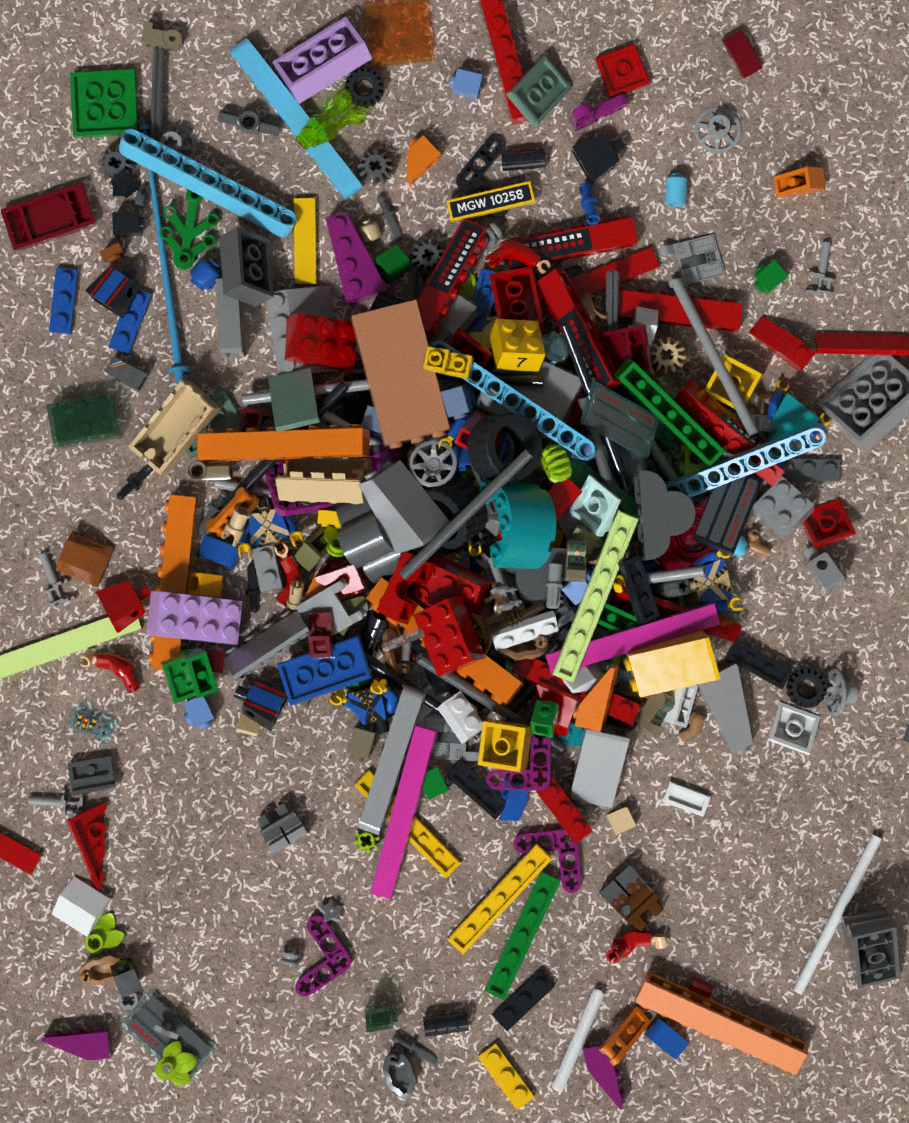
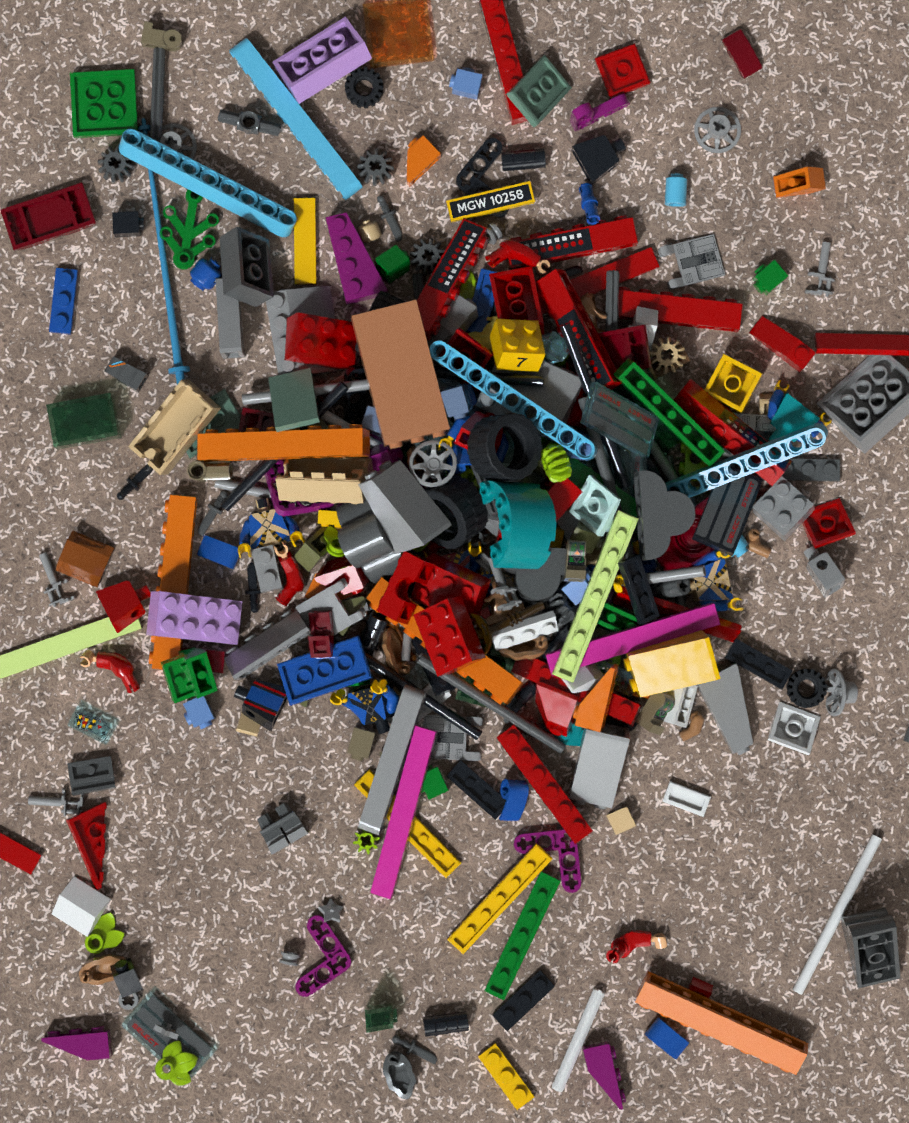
black torso [85,264,139,318] -> none
dark orange plate [99,243,124,264] -> none
blue plate [108,290,152,355] -> none
black sticker [110,171,140,198] -> none
dark grey tile [135,186,149,208] -> none
light orange brick [187,573,223,598] -> none
orange plate [206,487,260,540] -> none
tan piece [221,506,252,547] -> none
tan pin [286,581,304,610] -> none
clear neon green piece [296,89,366,150] -> none
clear tile [381,629,425,653] -> none
dark grey piece [399,449,534,580] -> none
yellow slope [423,347,473,379] -> none
white brick [437,691,483,744] -> none
yellow brick [478,719,532,772] -> none
magenta beam [486,734,551,791] -> none
green brick [531,700,559,738] -> none
light grey axle [545,564,563,609] -> none
orange plate [598,1006,651,1066] -> none
reddish brown hips [599,864,664,931] -> none
light grey piece [671,278,759,436] -> none

